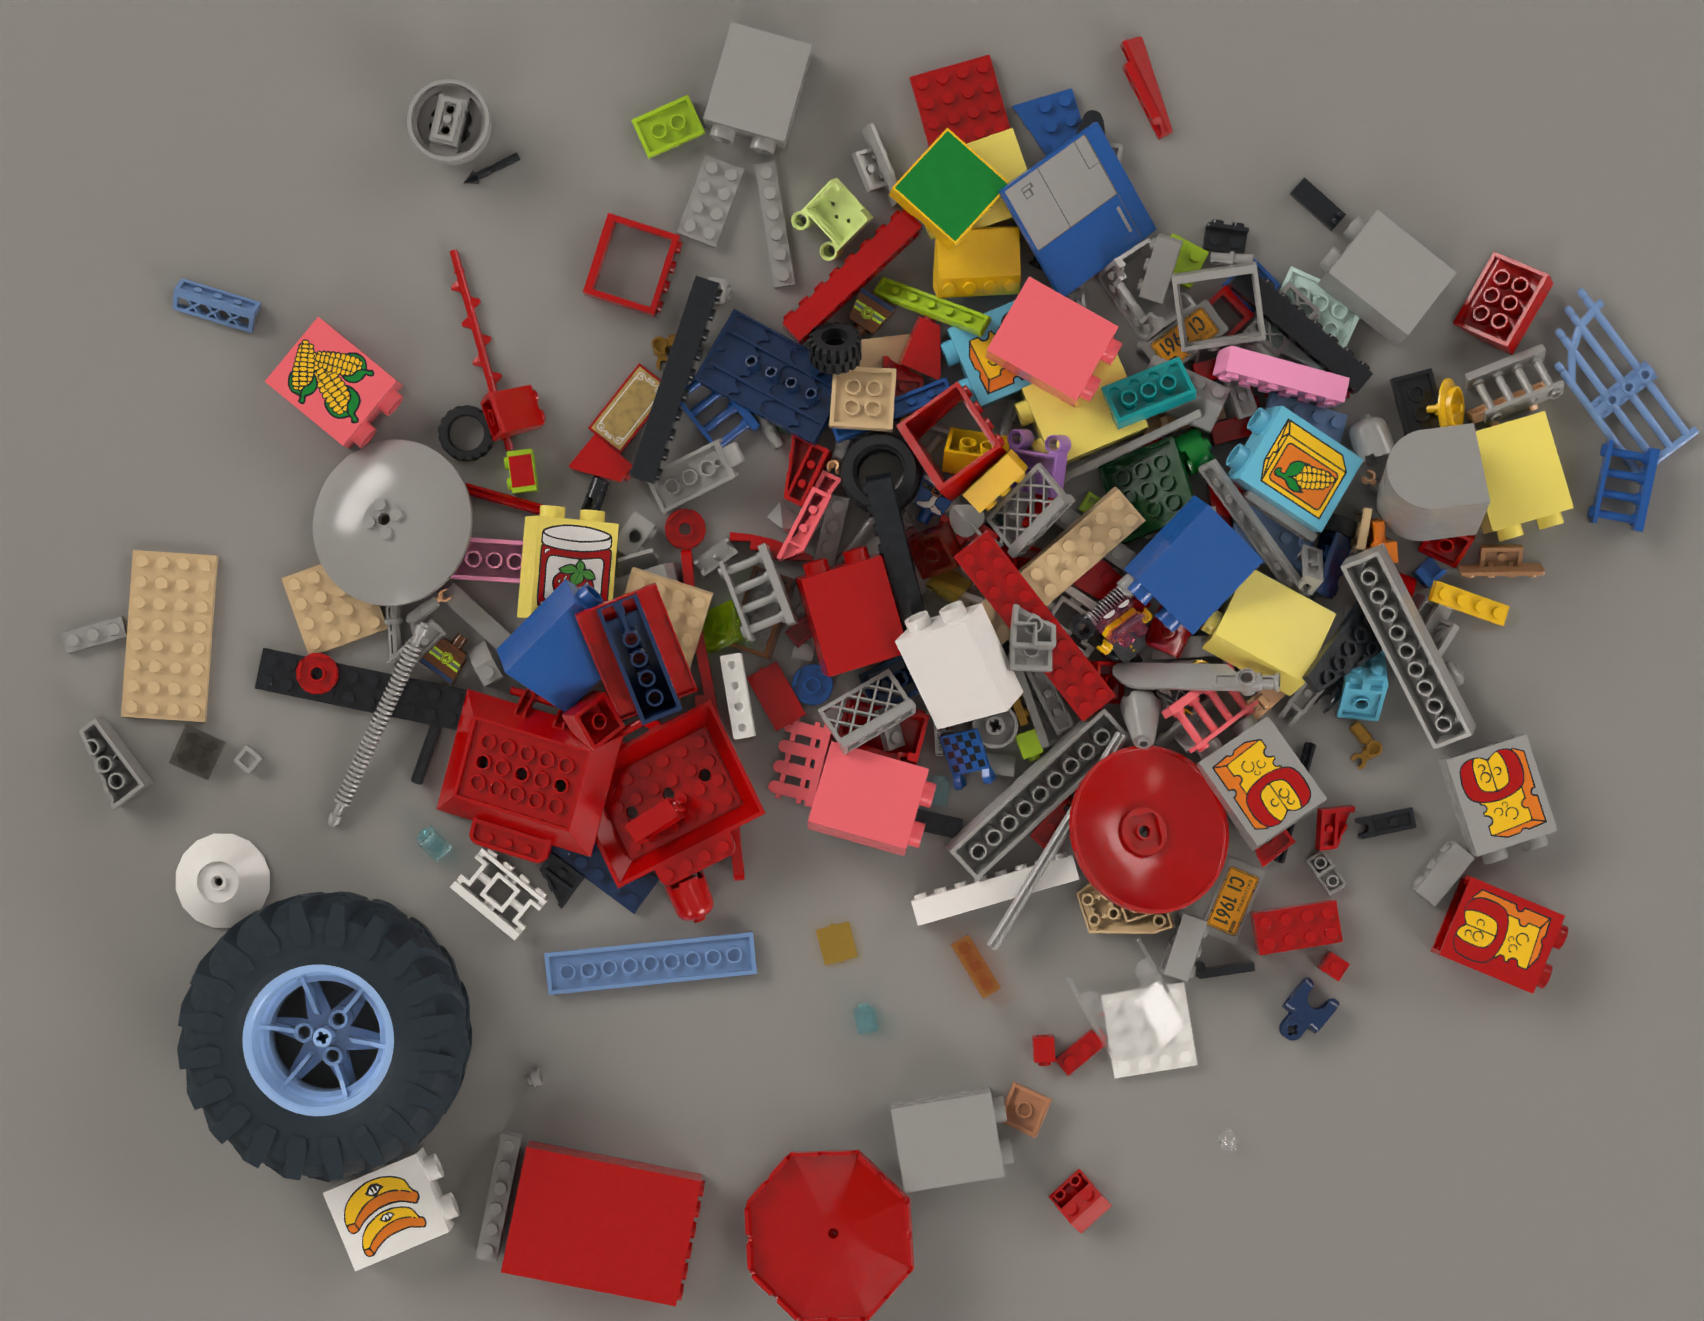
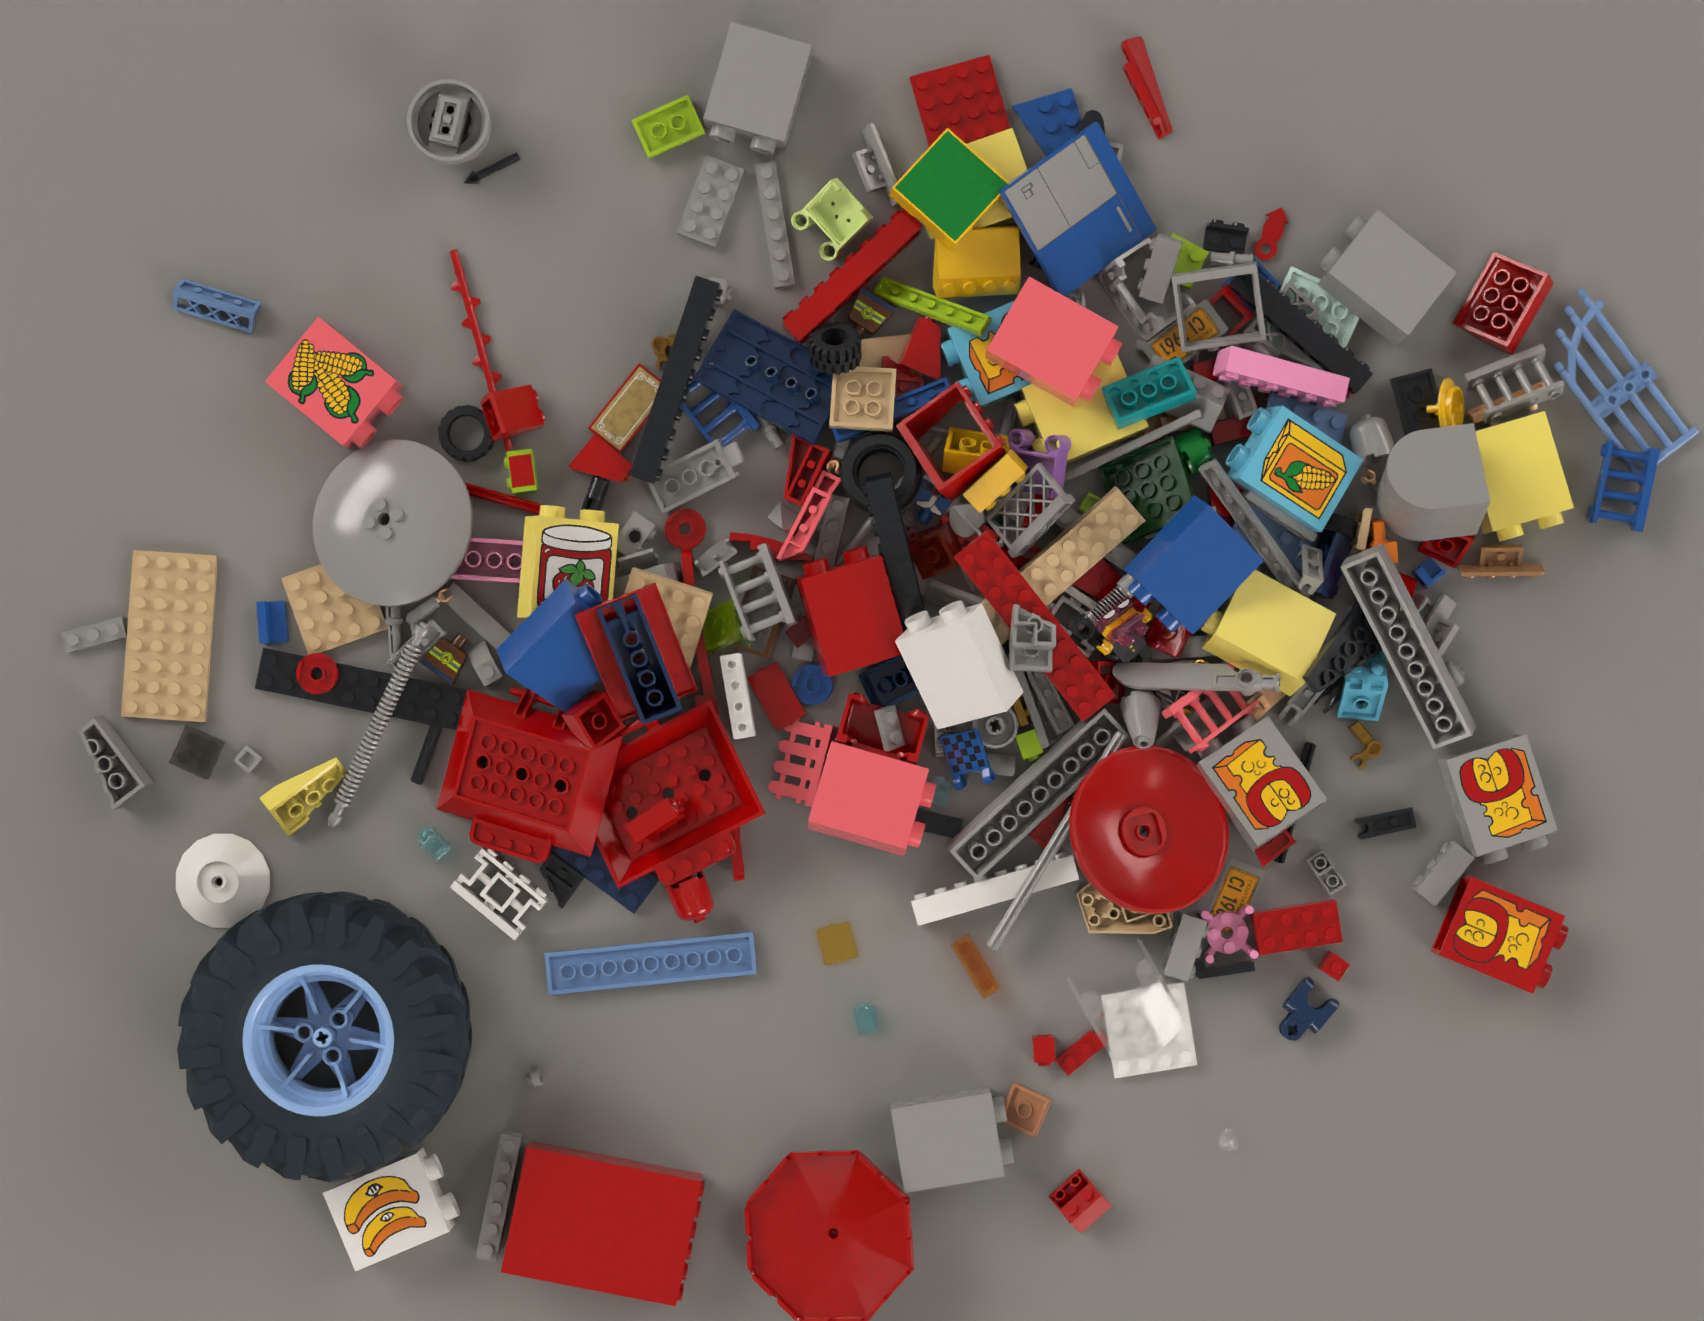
red window [583,213,683,318] -> none
light grey fence [817,669,916,755] -> none
clear yellow piece [925,565,973,603] -> none
black hinge [1290,177,1346,231] -> none
red wing [1315,805,1356,851] -> none
yellow plate [1428,581,1510,626] -> none
none -> blue panel [256,601,289,644]
none -> light yellow wedge [259,758,347,837]
none -> bright pink plate [1198,904,1259,963]
none -> red brick [1254,207,1289,261]

